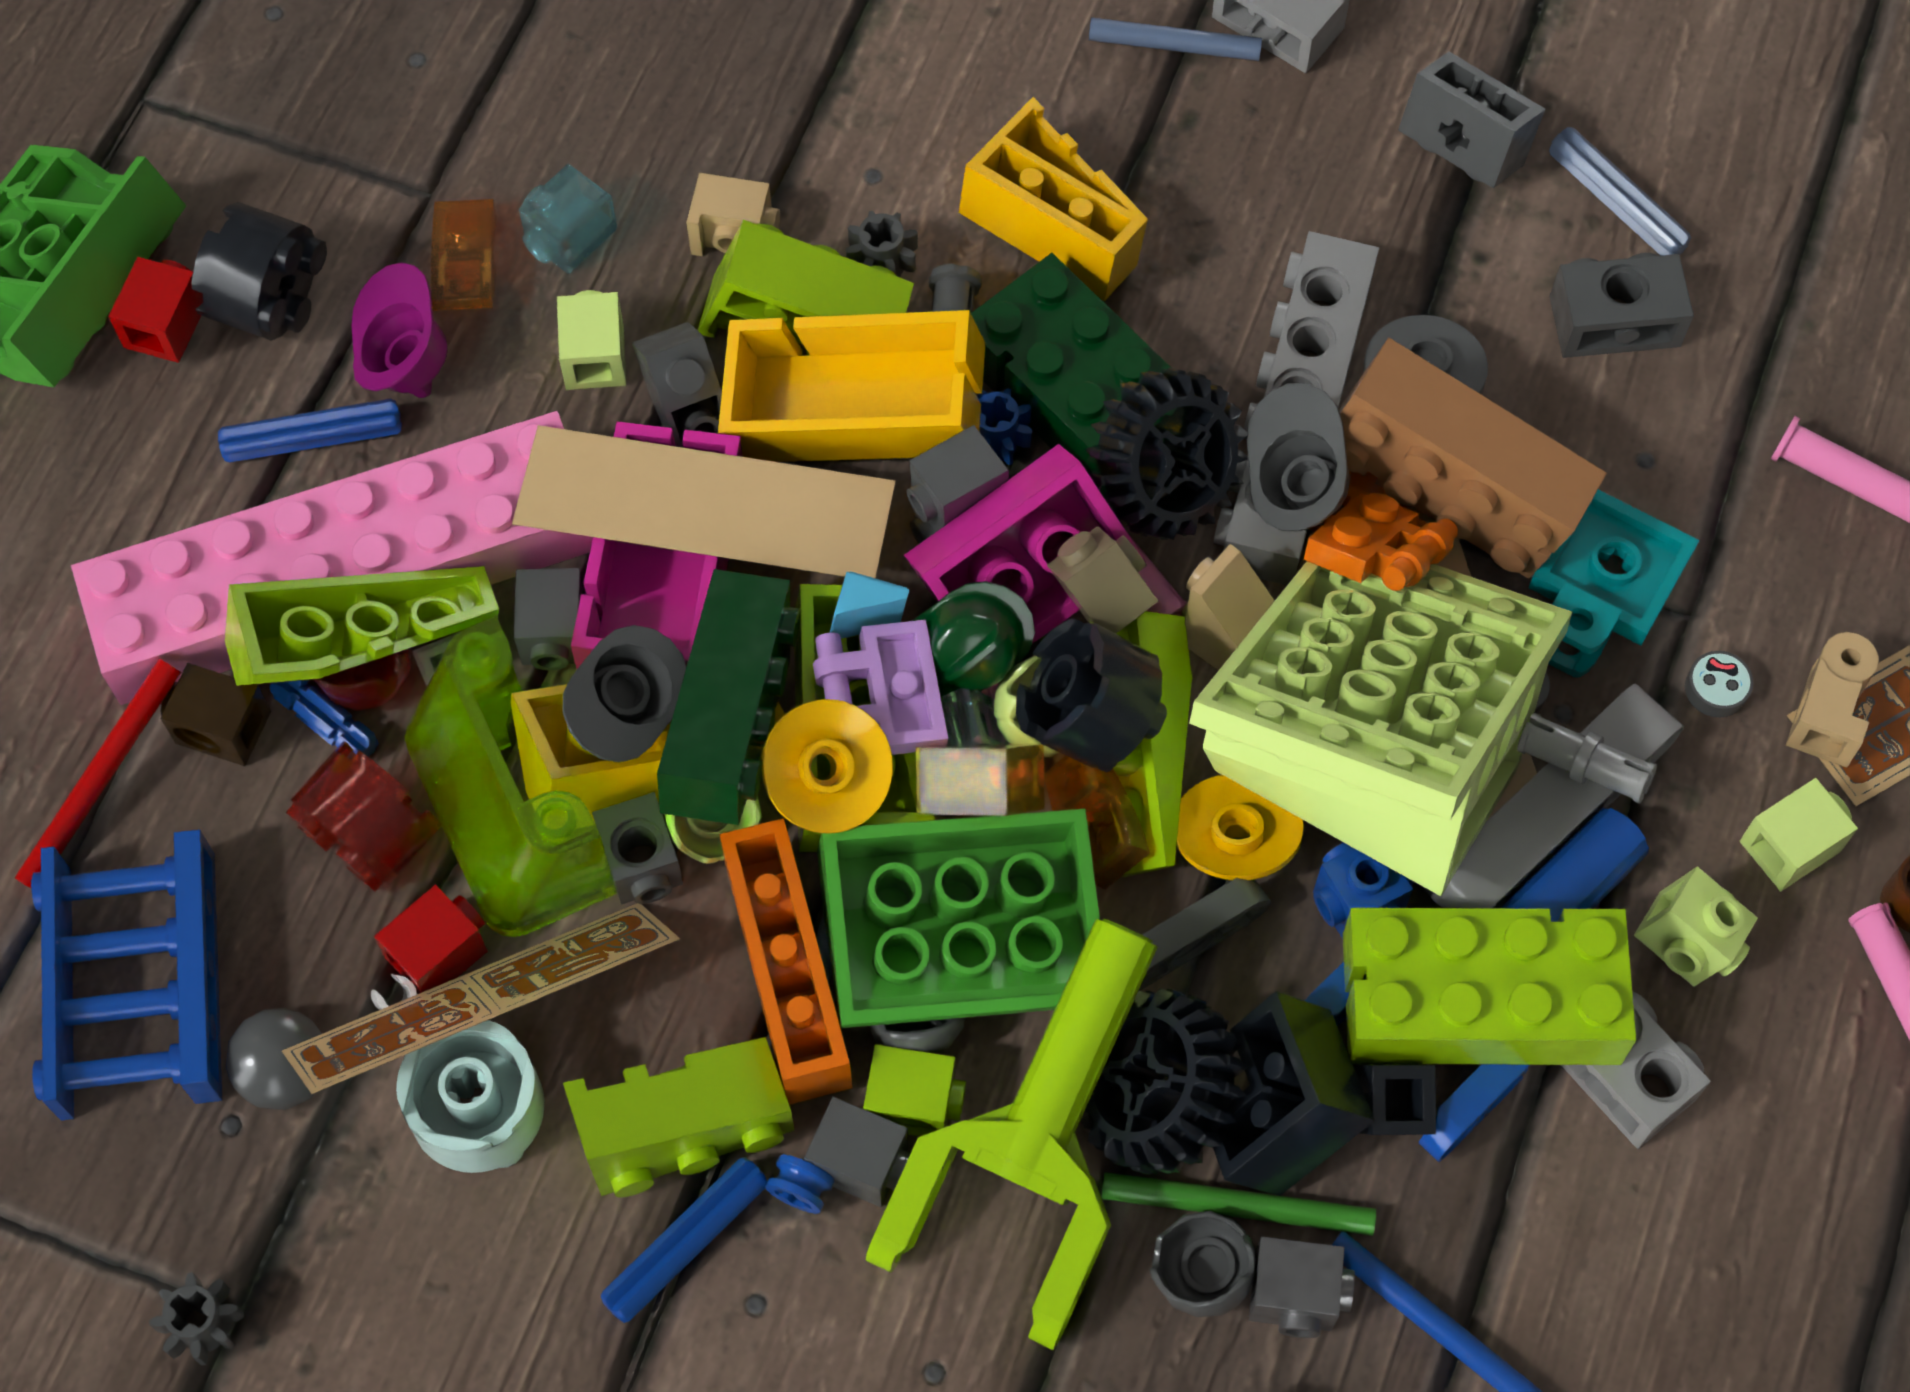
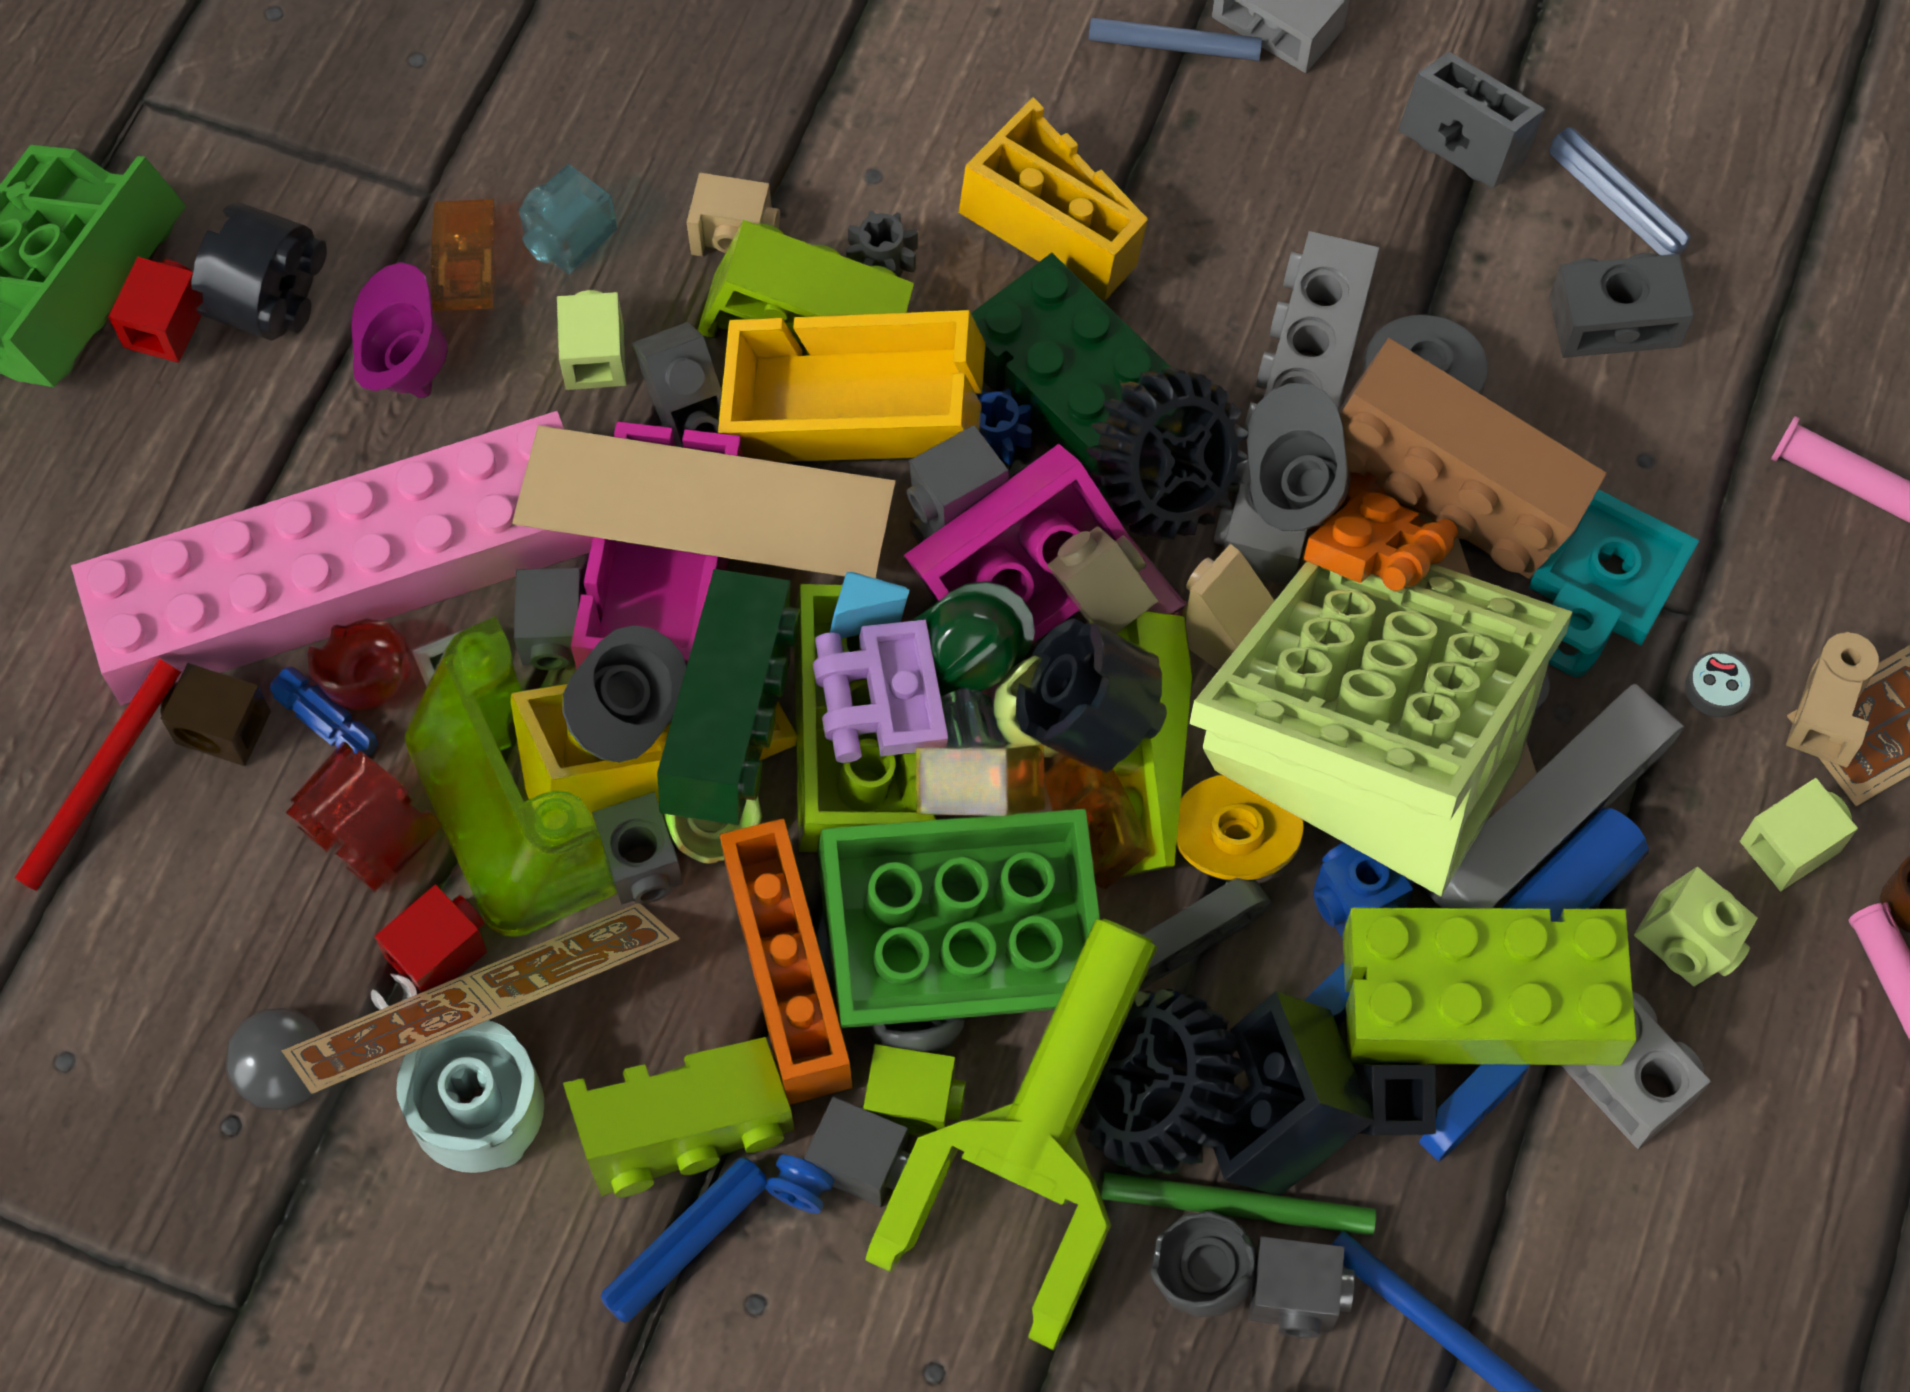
blue fence [31,829,222,1121] -> none
dark grey gear [149,1272,244,1365] -> none
blue axle [218,399,402,463] -> none
lime wedge [225,566,499,686] -> none
yellow dish [762,699,893,834] -> none
dark grey bush [929,264,982,313] -> none
light grey pin [1517,713,1657,804] -> none

